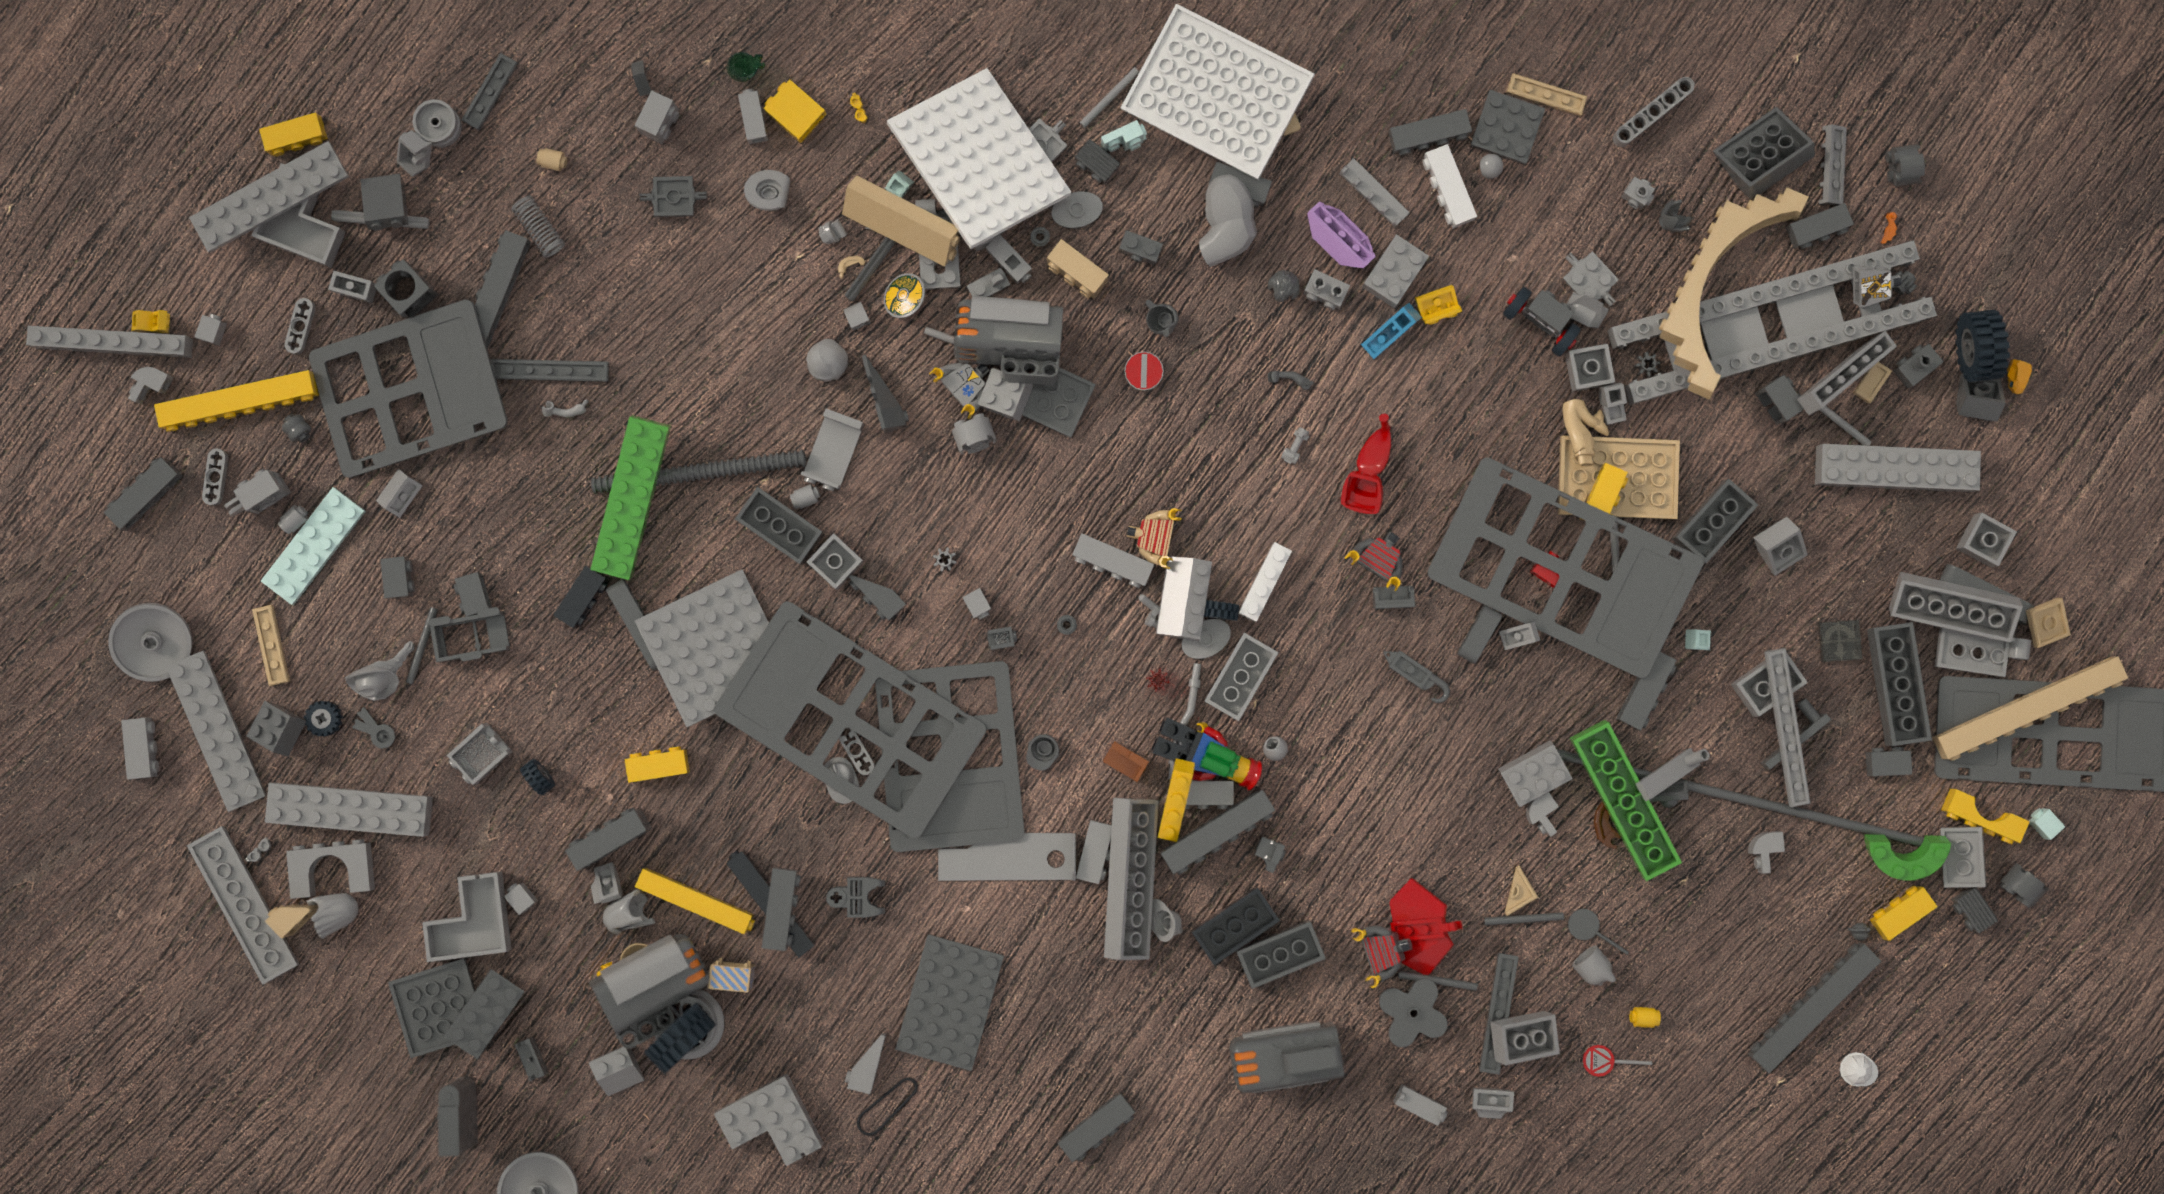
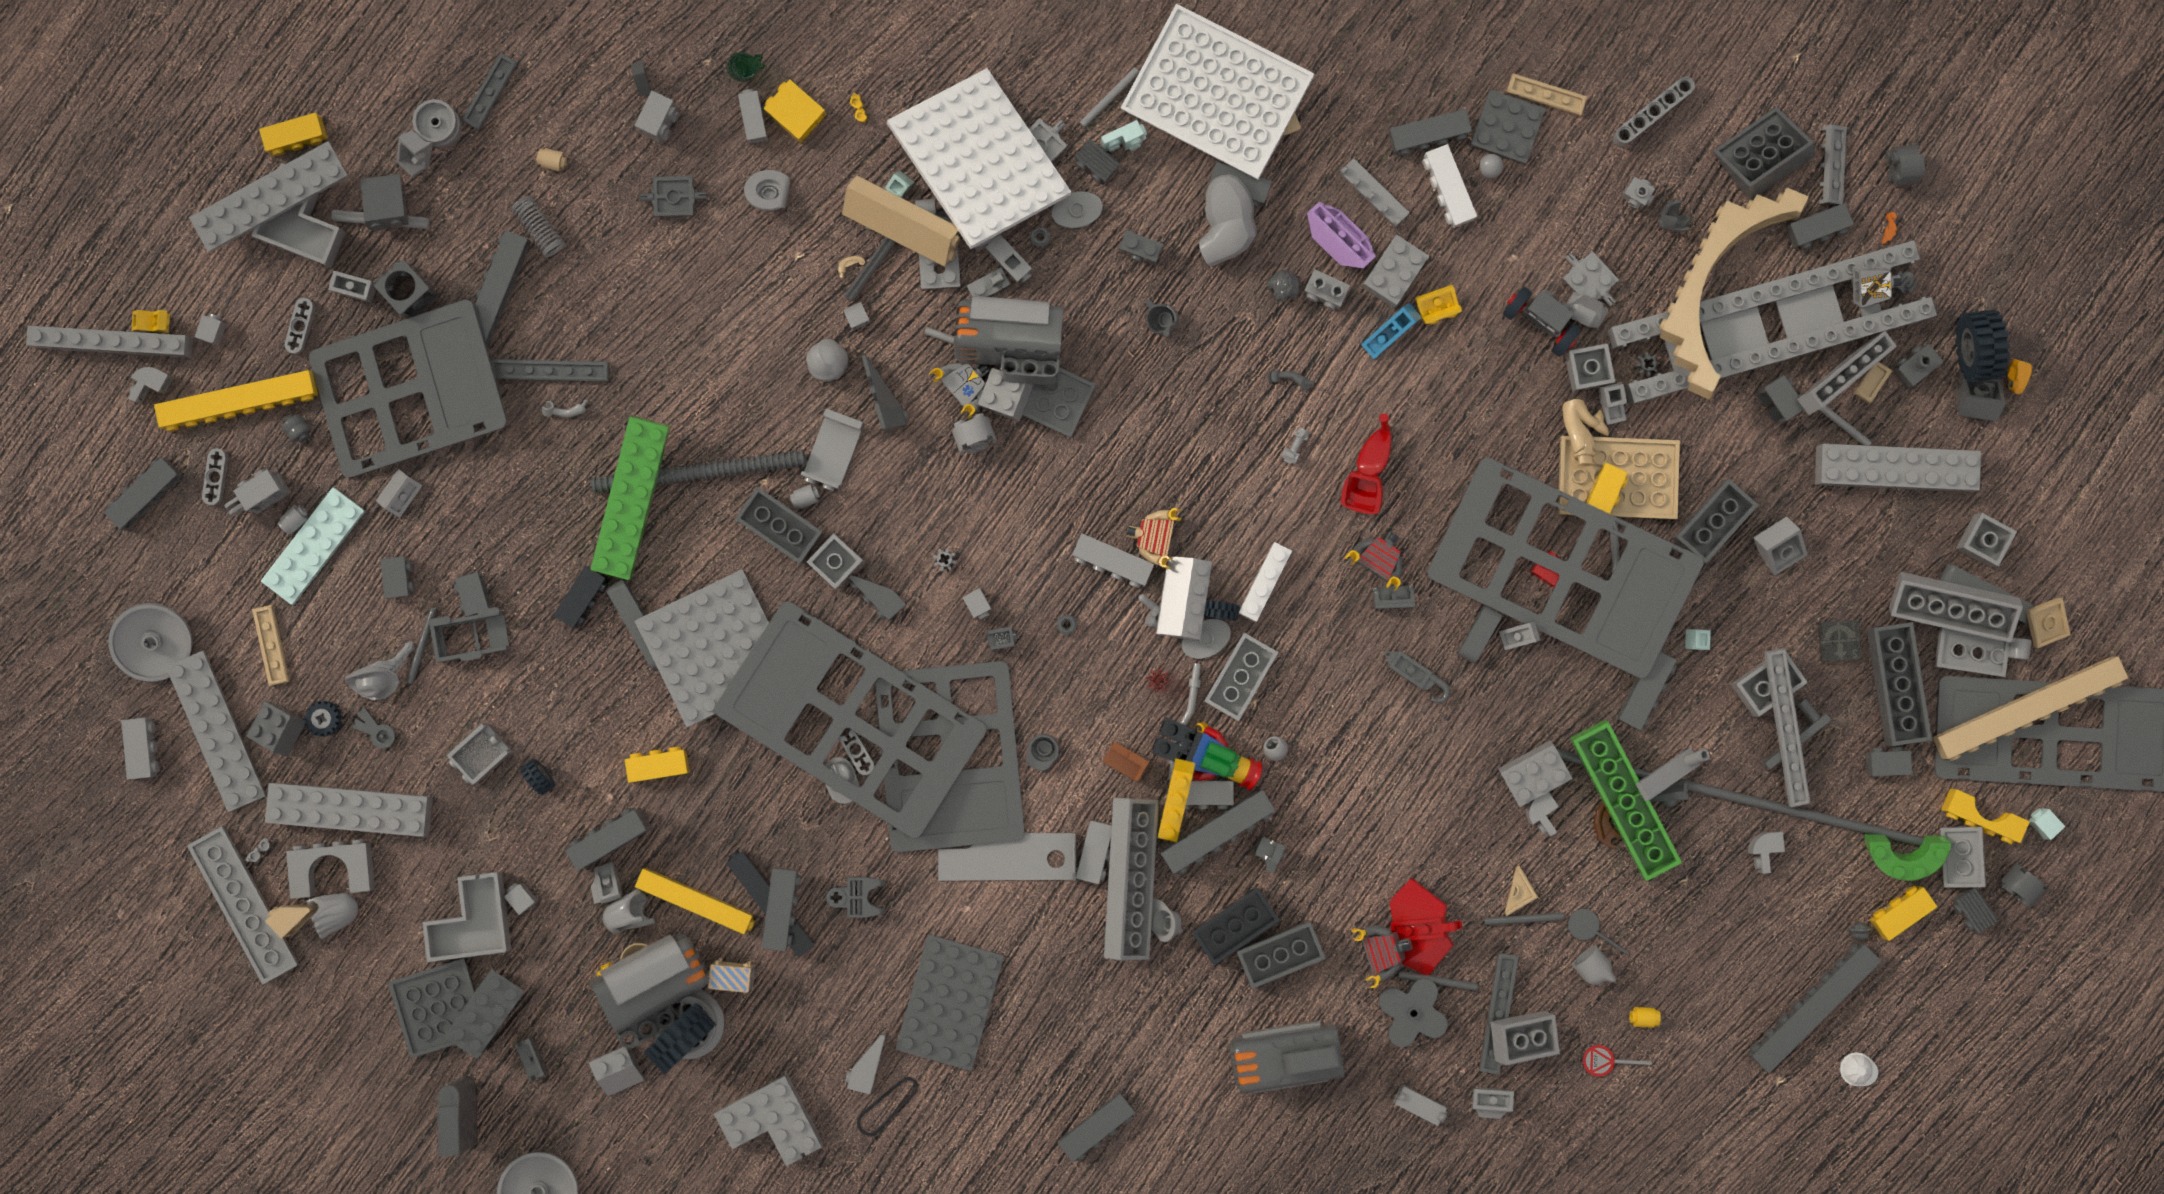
light grey piece [819,219,847,244] -> none
shield [884,273,925,318] -> none
tan brick [1047,239,1109,299] -> none
red piece [1124,351,1164,391] -> none

